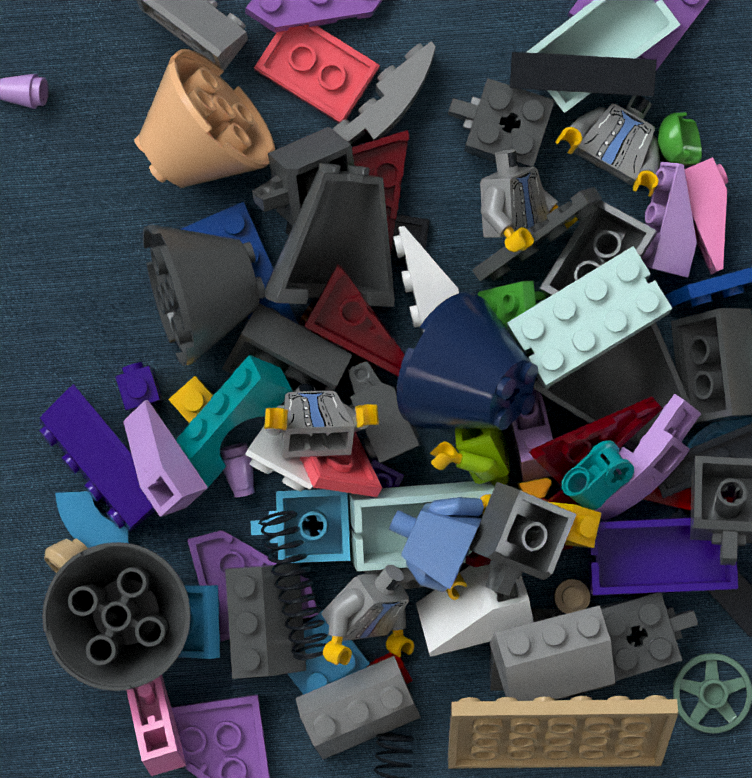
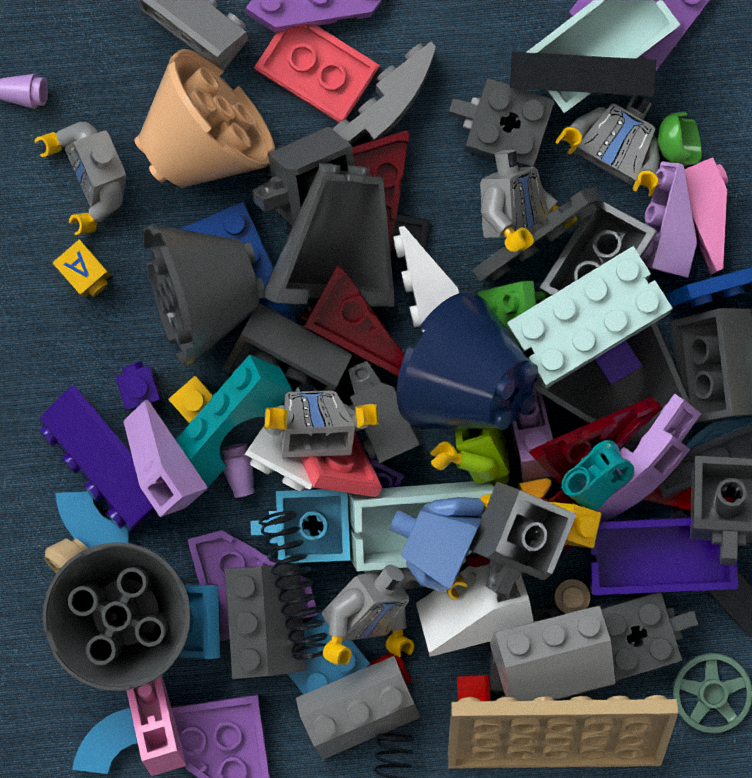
none -> light grey torso [35,122,126,235]
none -> yellow brick [52,240,111,298]
none -> dark azure tile [72,707,138,774]
none -> red slope [457,674,491,701]
none -> dark purple brick [594,340,642,386]

